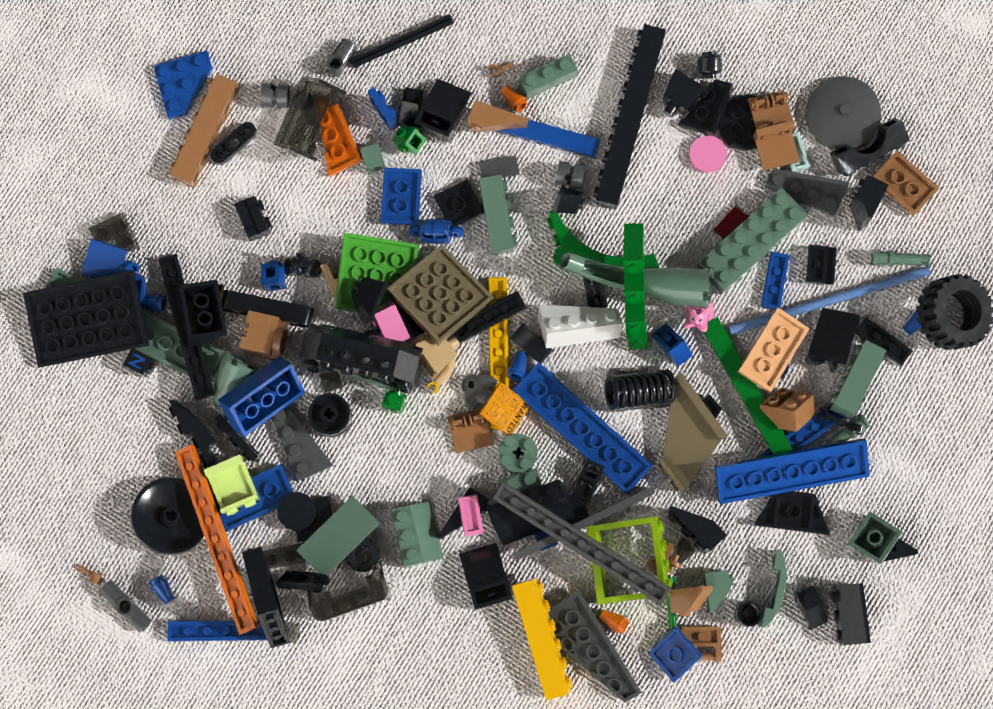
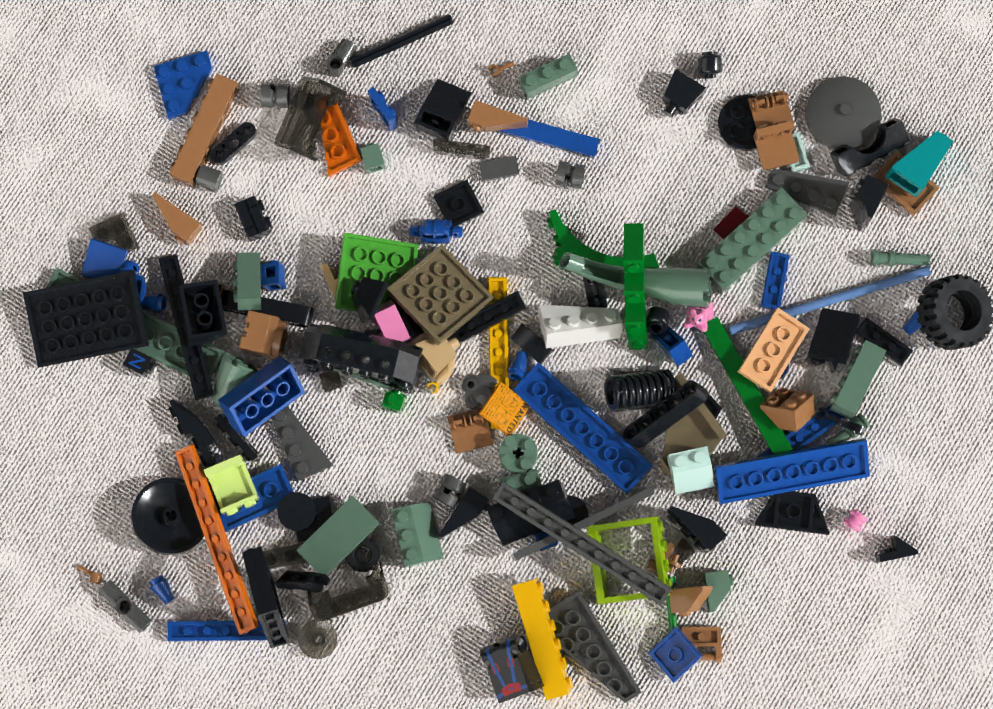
black piece [285,252,322,278] -> none
black wheel [308,393,353,438] -> none
blue plate [381,168,422,226] -> none
green brick [392,125,427,155] -> none
black slope [397,87,424,127] -> none
bright pink tile [458,494,484,537] -> none
black slope [459,543,513,610] -> none
sand green brick [479,175,517,255] -> none
orange cone [501,85,527,113] -> none
black slope [553,186,585,214] -> none
black slope [572,459,605,502] -> none
black brick [593,24,666,210] -> none
orange cone [599,609,630,634] -> none
black wing [678,79,734,136] -> none
bright pink tile [689,135,727,173] -> none
black wheel [734,601,763,627] -> none
sand green slope [759,550,787,628] -> none
black slope [793,585,828,630] -> none
black plate [805,244,837,286] -> none
black slope [830,583,871,646] -> none
sand green slope [848,511,903,565] -> none
none -> medium nougat slope [152,192,203,245]
none -> dark grey piece [195,165,224,192]
none -> sand green brick [233,252,261,310]
none -> clear smoke dish [298,619,338,659]
none -> dark grey wheel [432,473,467,509]
none -> clear smoke plate [433,139,490,160]
none -> black piece [480,633,544,704]
none -> black beam [623,380,708,448]
none -> black head [646,306,670,335]
none -> light aqua slope [667,446,714,495]
none -> bright pink wheel [843,509,868,533]
none -> teal slope [884,131,953,197]

